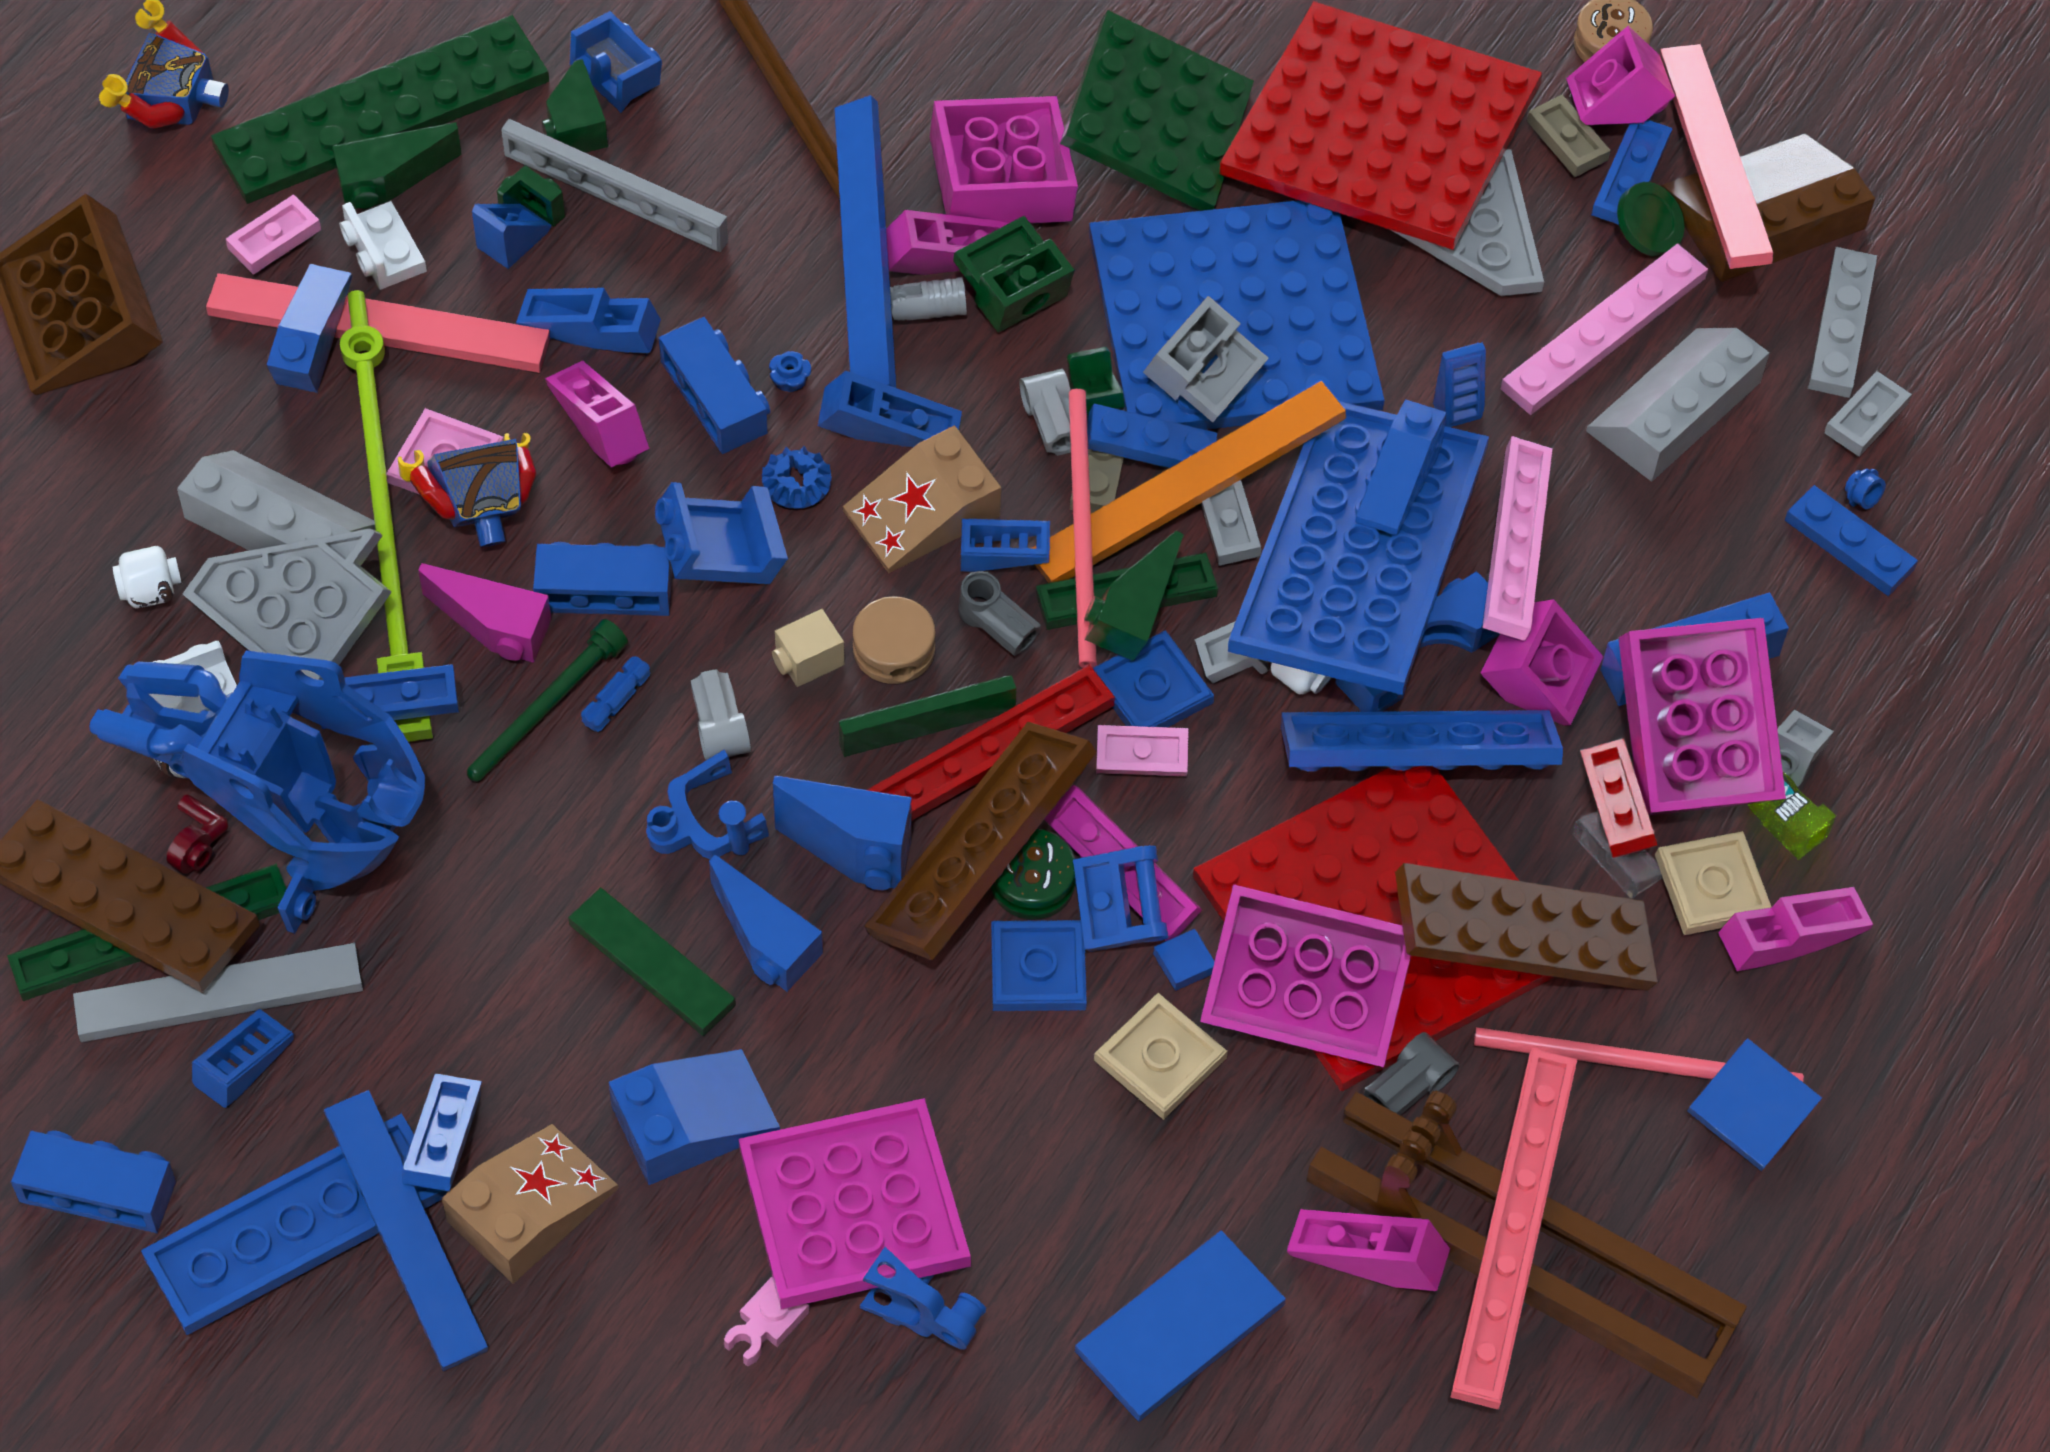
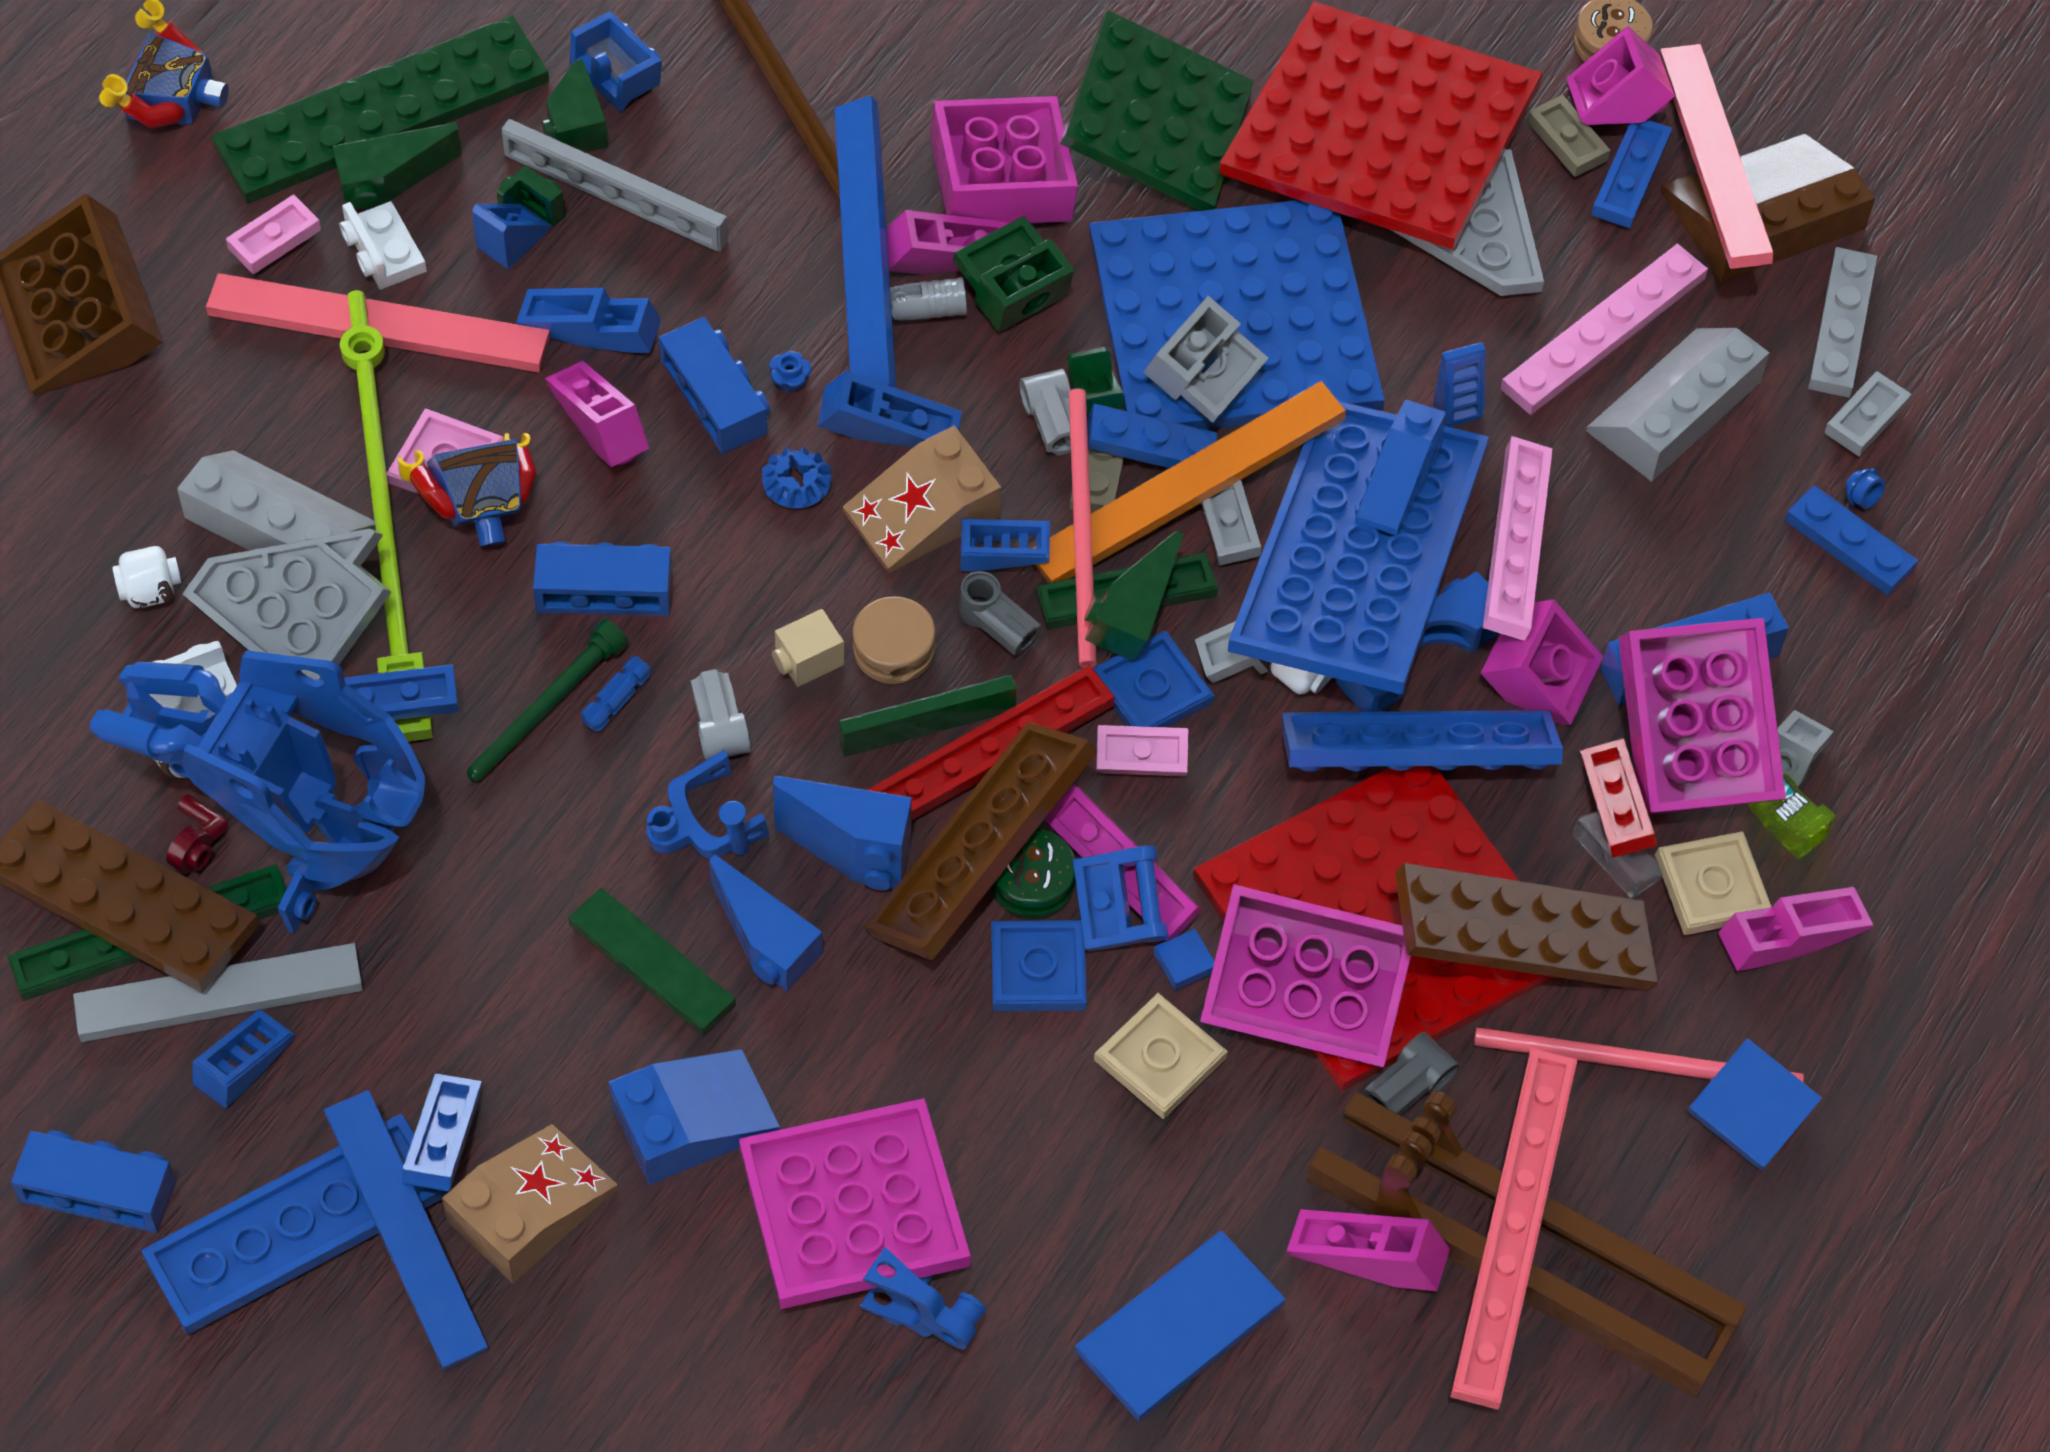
blue slope [267,264,352,393] -> none
dark pink slope [418,563,551,663] -> none
blue panel [655,482,788,584] -> none
bright pink plate [724,1277,809,1366] -> none
dark green piece [1617,182,1684,256] -> none

